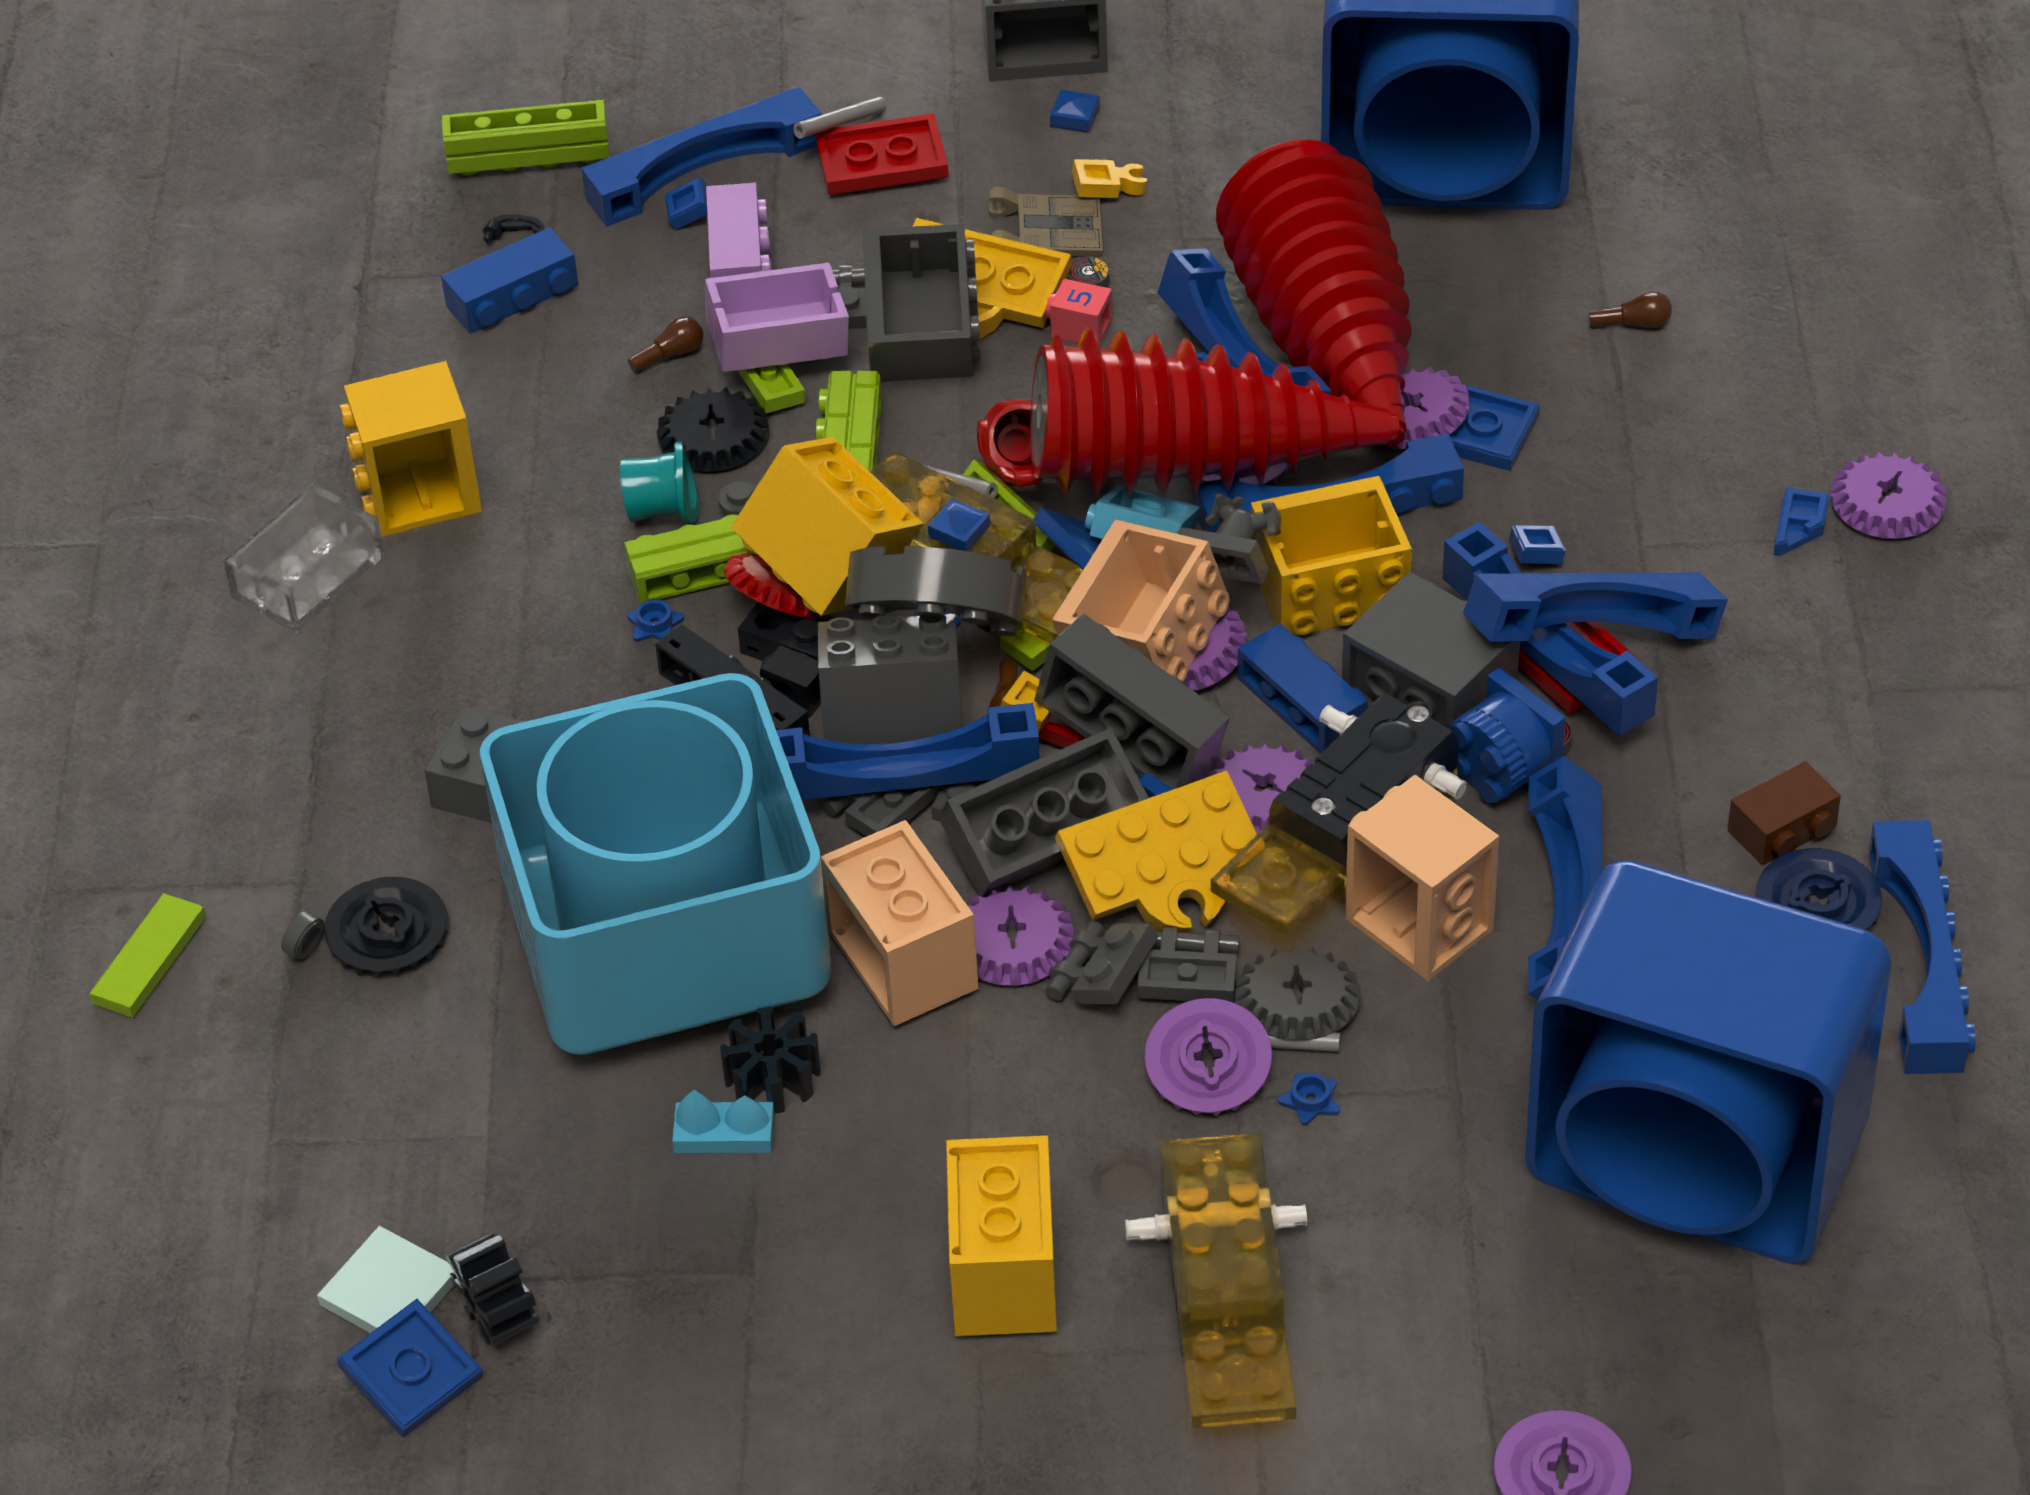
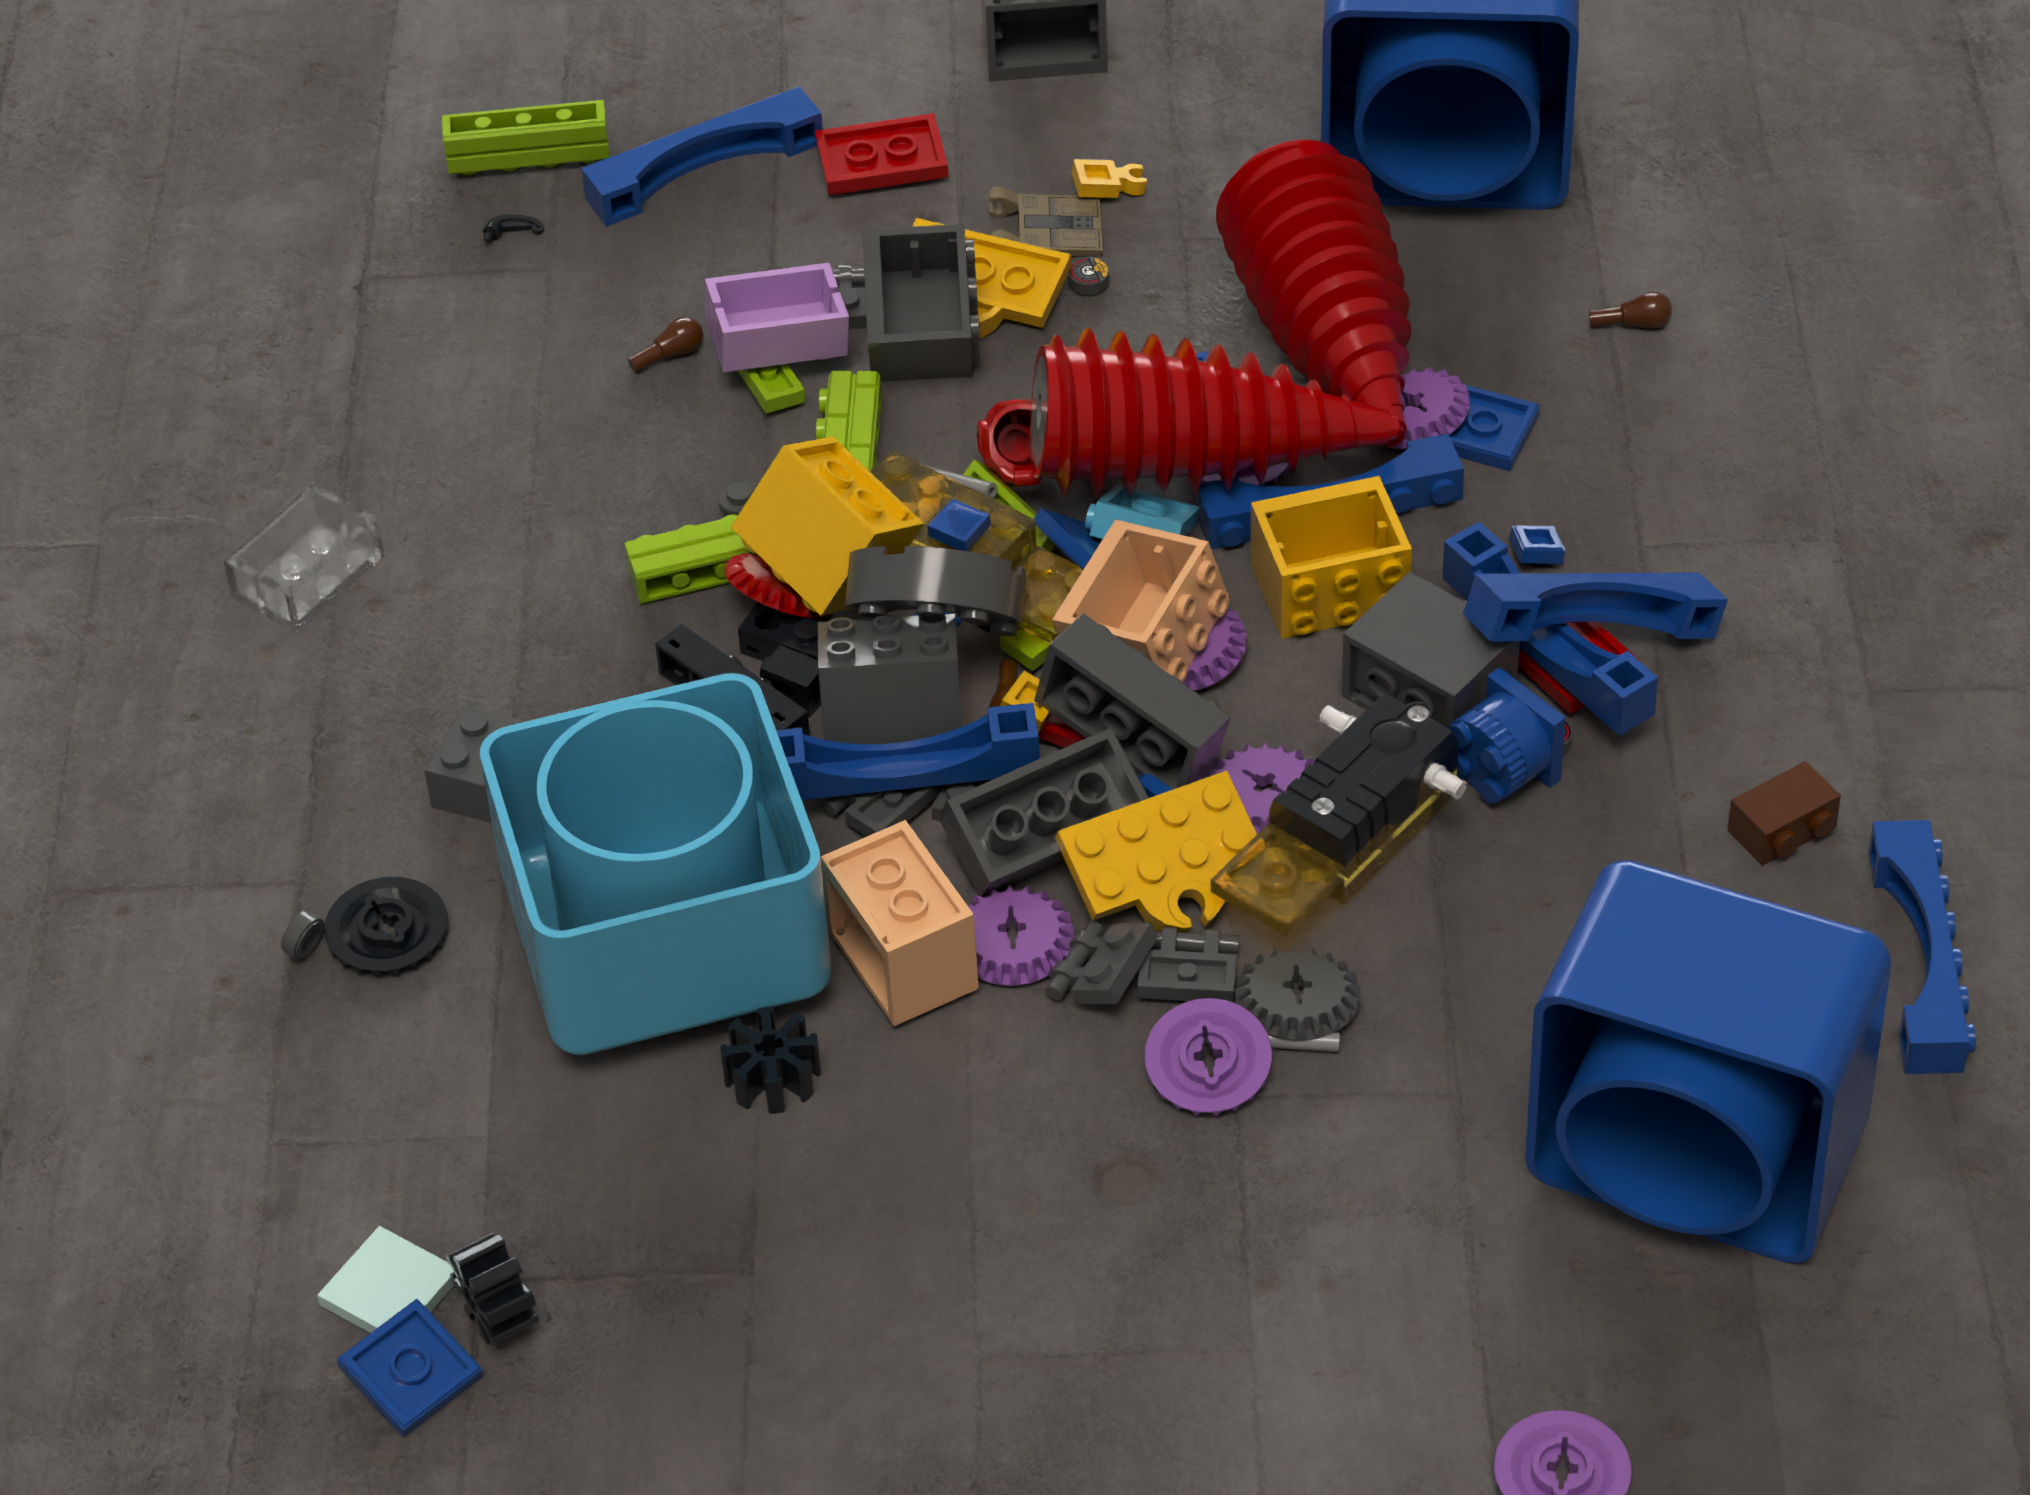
lime tile [89,893,206,1018] -> none
yellow container [340,361,482,537] -> none
blue brick [441,227,579,334] -> none
teal piece [620,441,701,524] -> none
blue plate [627,599,684,642] -> none
black gear [657,387,769,471] -> none
blue tile [665,177,707,230] -> none
medium azure tile [672,1090,775,1153] -> none
lavender piece [706,183,772,278] -> none
light grey piece [793,96,887,139] -> none
yellow container [946,1135,1057,1336] -> none
coral brick [1045,279,1113,346] -> none
blue tile [1050,90,1100,132] -> none
clear yellow piece [1125,1133,1307,1428] -> none
blue arch [1157,248,1331,394] -> none
dark grey piece [1177,493,1281,584] -> none
blue brick [1238,624,1368,754] -> none
blue plate [1278,1072,1341,1126] -> none
light nougat container [1345,775,1500,981] -> none
blue arch [1528,756,1602,1000] -> none
dark blue gear [1756,848,1882,931] -> none
blue tile [1773,488,1830,556] -> none
medium lavender gear [1830,451,1947,539] -> none

